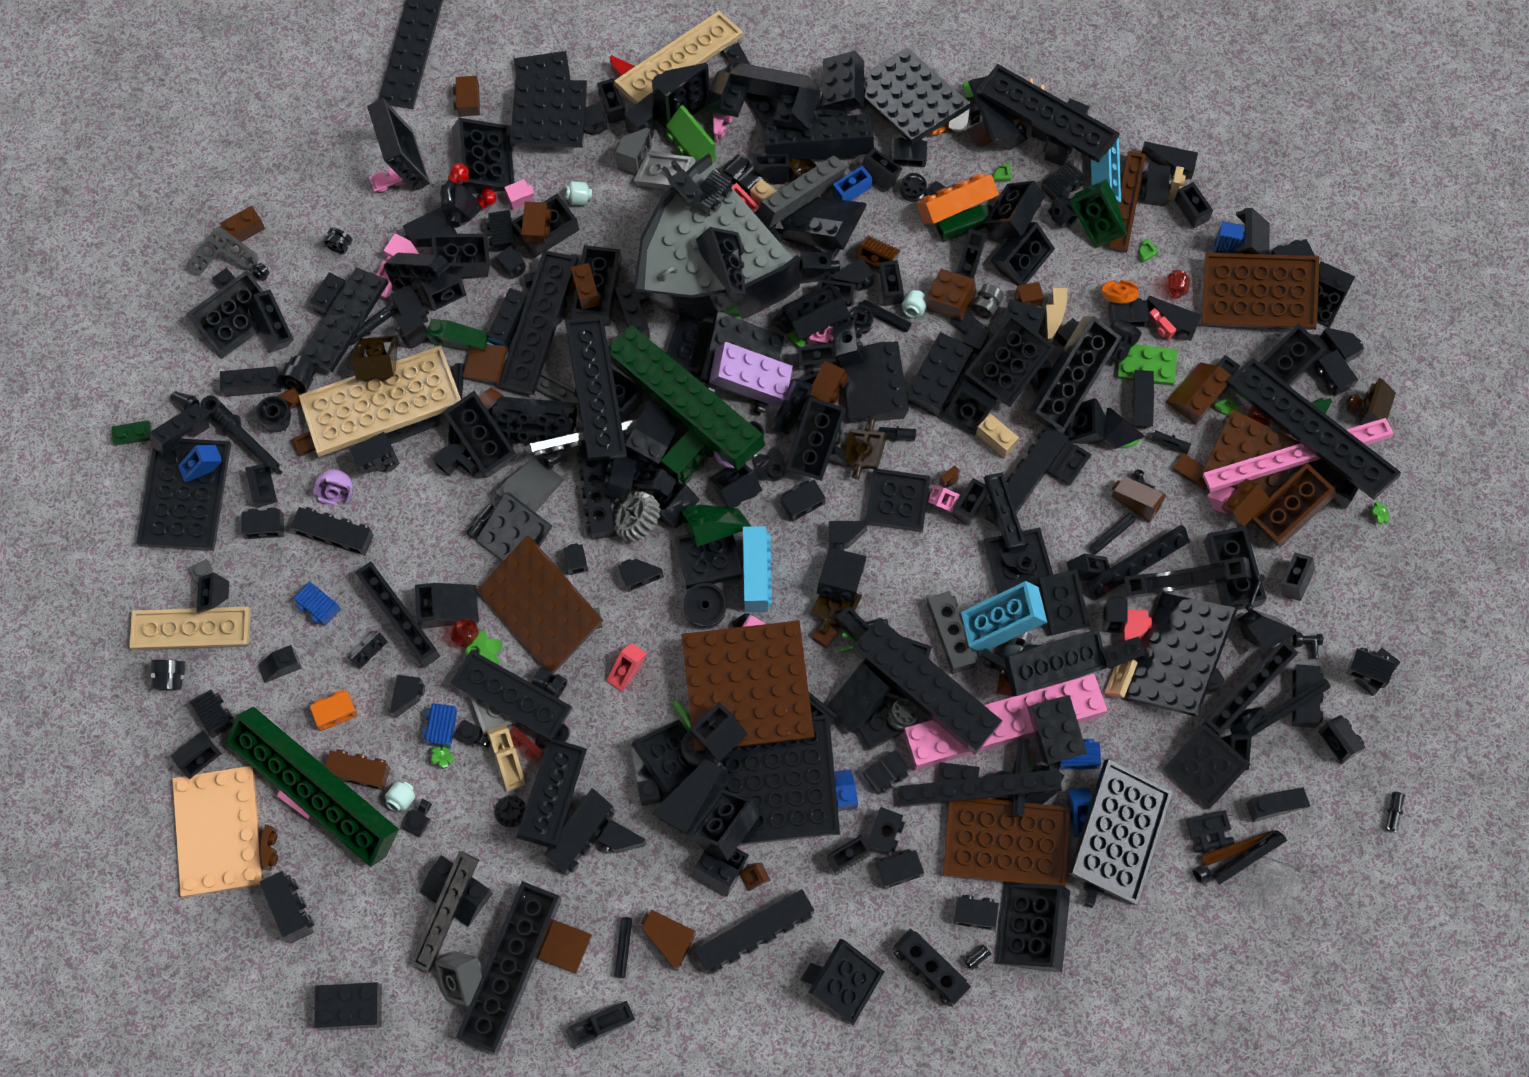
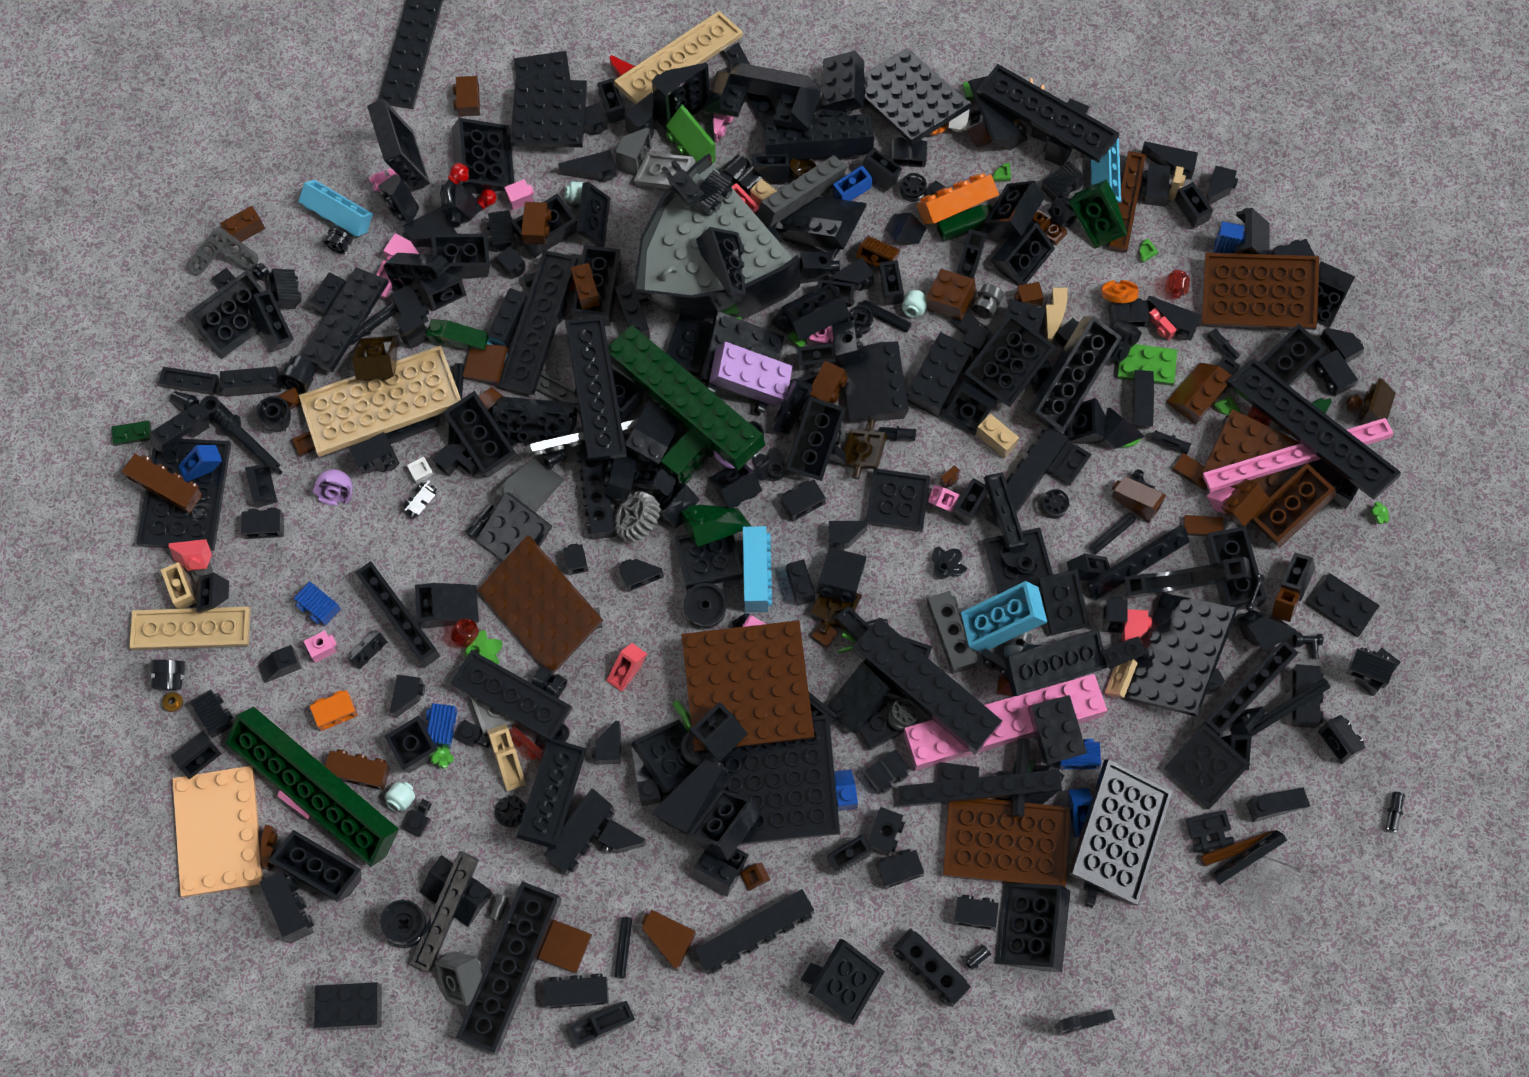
black brick [290,507,374,556] -> none
black hinge [1192,865,1211,883] -> none
none -> reddish brown brick [121,453,202,514]
none -> black plate [158,367,219,394]
none -> tan brick [161,562,197,609]
none -> pearl gold plate [163,692,183,712]
none -> coral slope [168,539,212,571]
none -> black brick [268,268,302,310]
none -> black slope [269,830,361,902]
none -> medium azure brick [298,180,373,236]
none -> bright pink brick [304,630,337,663]
none -> black slope [378,174,420,225]
none -> black wheel [380,899,427,949]
none -> black slope [384,715,438,773]
none -> hinge [402,480,437,519]
none -> white plate [407,457,433,483]
none -> dark grey pin [488,893,509,921]
none -> black brick [544,974,609,1009]
none -> black slope [558,150,617,181]
none -> black plate [576,182,611,247]
none -> black slope [592,721,621,765]
none -> black brick [786,559,816,606]
none -> black slope [886,213,927,244]
none -> black plate [931,547,967,579]
none -> reddish brown slope [1030,210,1068,245]
none -> black wheel [1041,489,1069,519]
none -> black beam [1055,1009,1116,1036]
none -> reddish brown tile [1183,515,1223,537]
none -> black slope [1206,165,1238,204]
none -> black axle [1207,329,1240,361]
none -> reddish brown brick [1271,587,1300,622]
none -> black plate [1308,573,1380,637]

